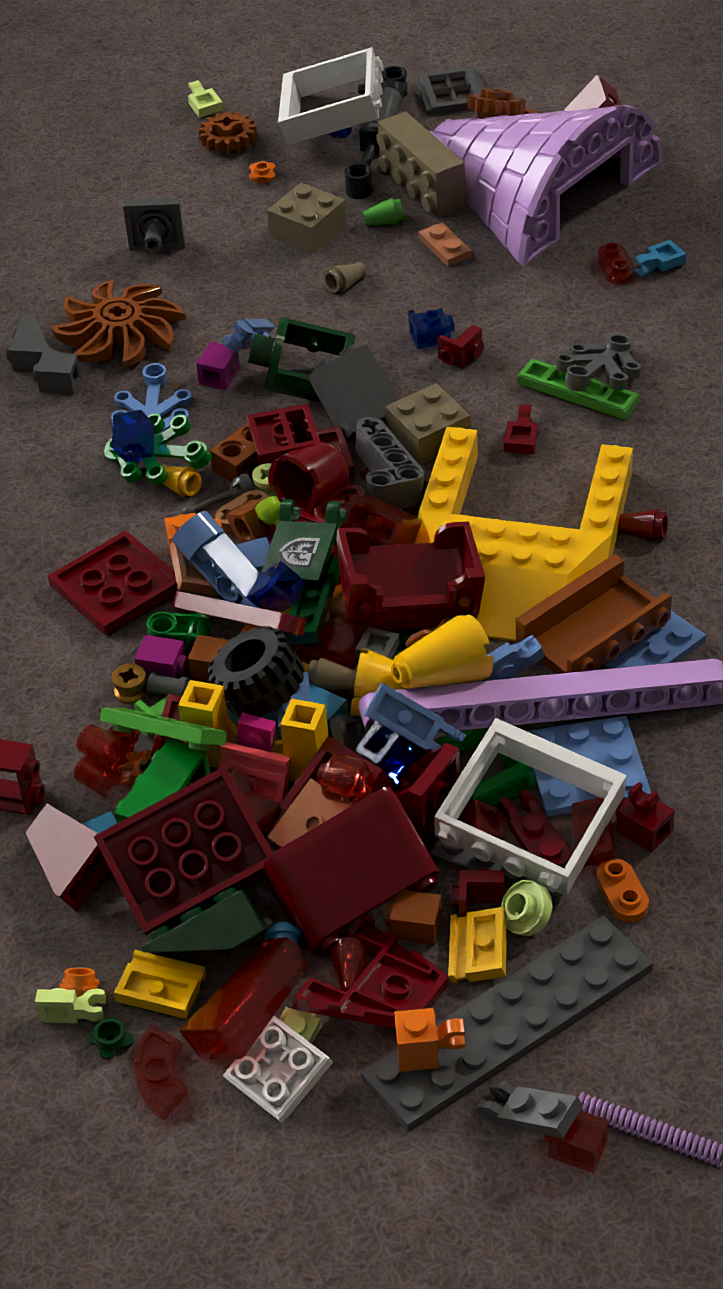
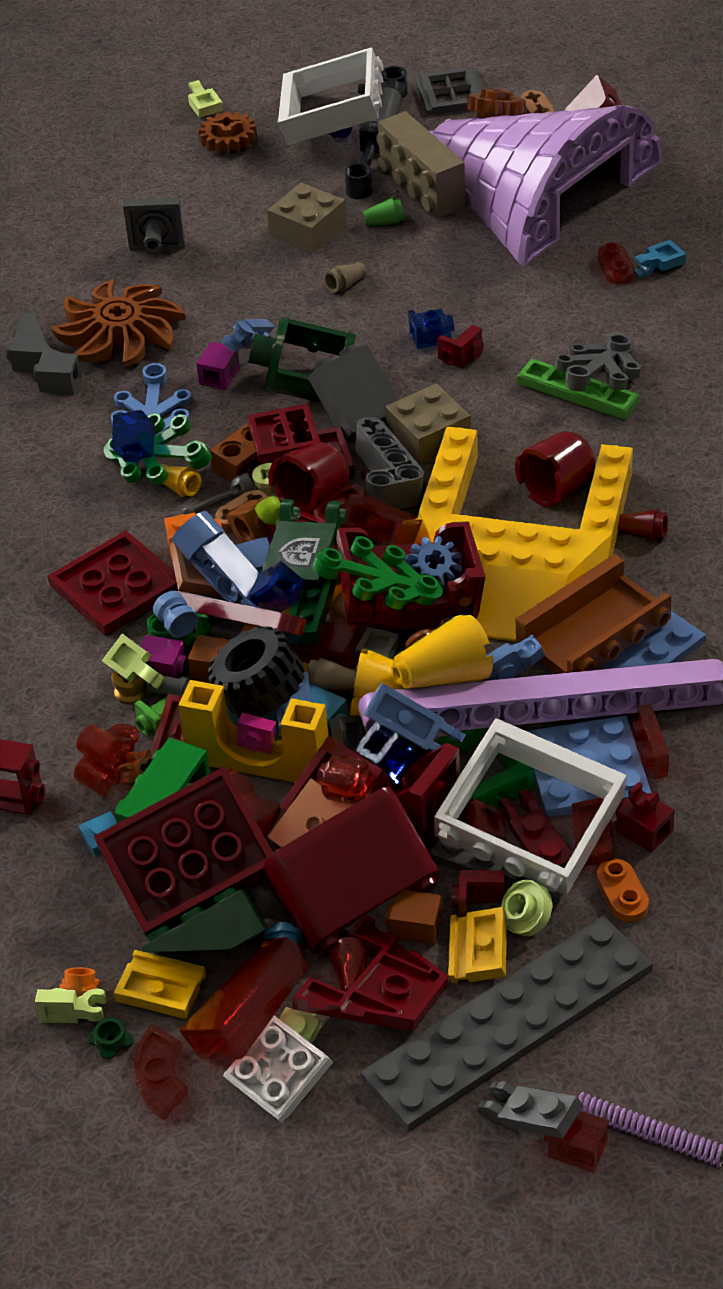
slope [25,803,110,912] -> none
bright green plate [100,707,227,751] -> none
coral plate [218,741,291,809] -> none
orange plate [249,161,276,184] -> none
orange brick [394,1008,465,1072] -> none
nougat plate [418,223,472,267] -> none
dark red plate [503,404,538,454] -> none
none -> yellowish green plate [102,634,165,689]
none -> medium blue wheel [153,591,198,638]
none -> green plant [313,536,443,610]
none -> medium blue gear [405,536,462,592]
none -> dark red cylinder [515,431,596,507]
none -> medium nougat beam [521,90,554,114]
none -> clear red plate [632,704,669,779]

